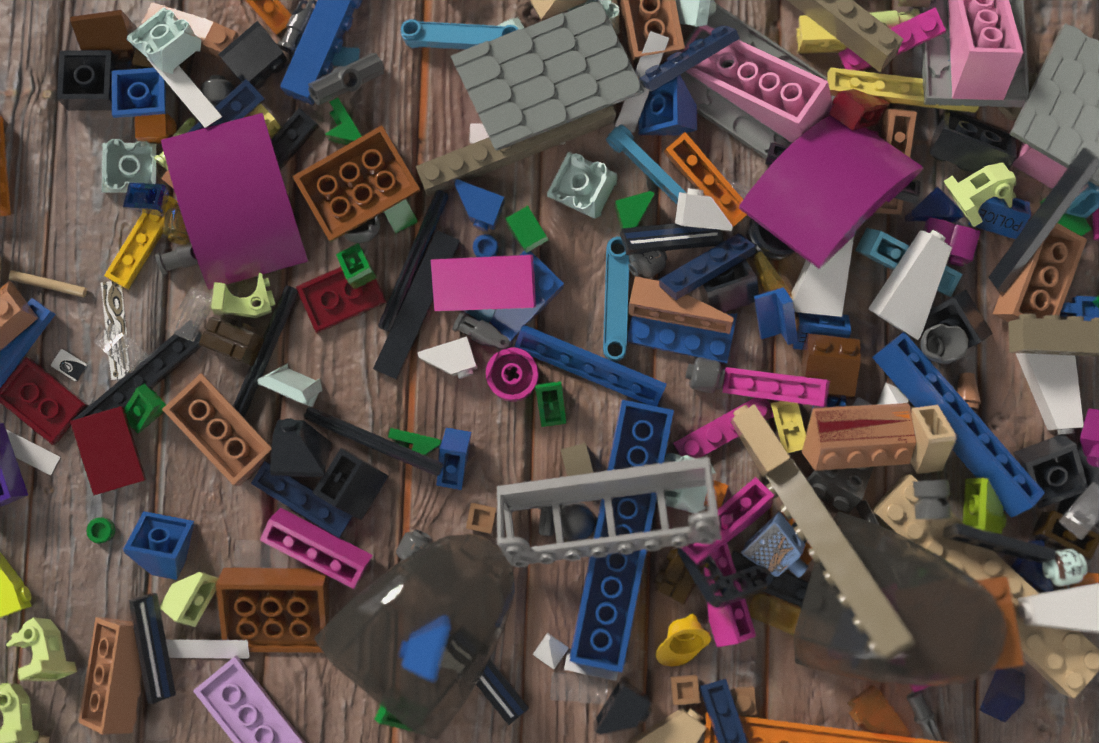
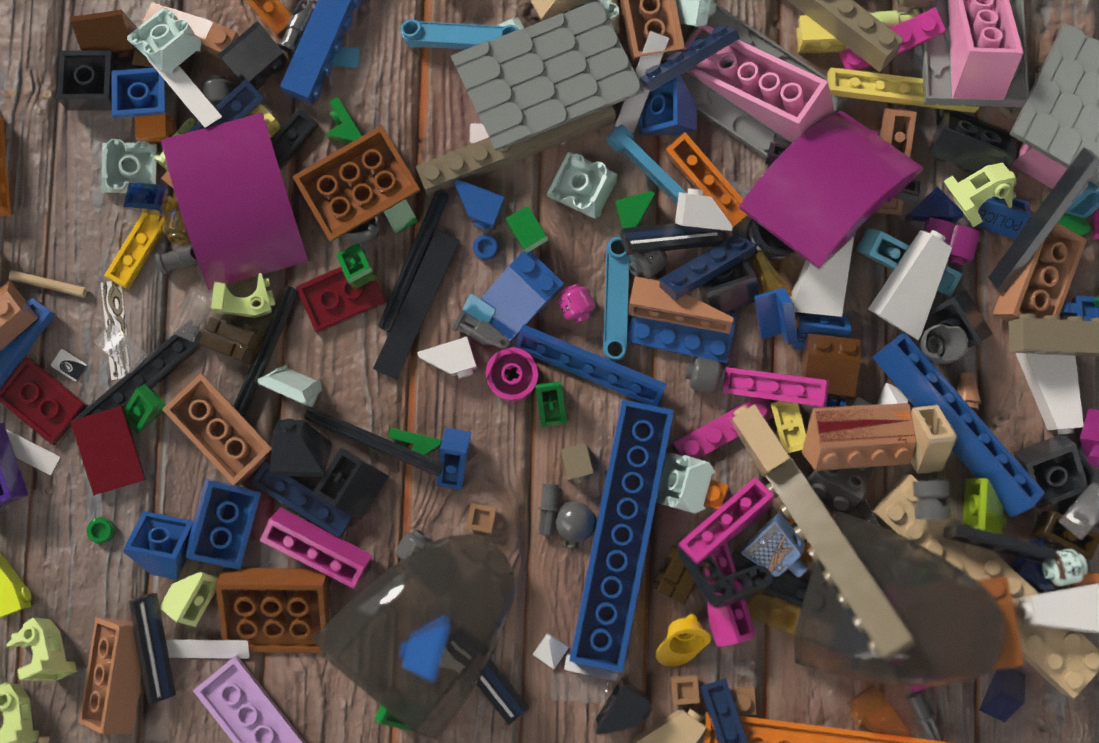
dark grey piece [308,53,384,105] -> none
dark pink tile [431,255,536,311] -> none
light grey window [497,457,722,567] -> none
dark red slope [829,89,889,131] -> none
none -> blue slope [184,478,261,569]
none -> dark pink head [558,284,595,324]

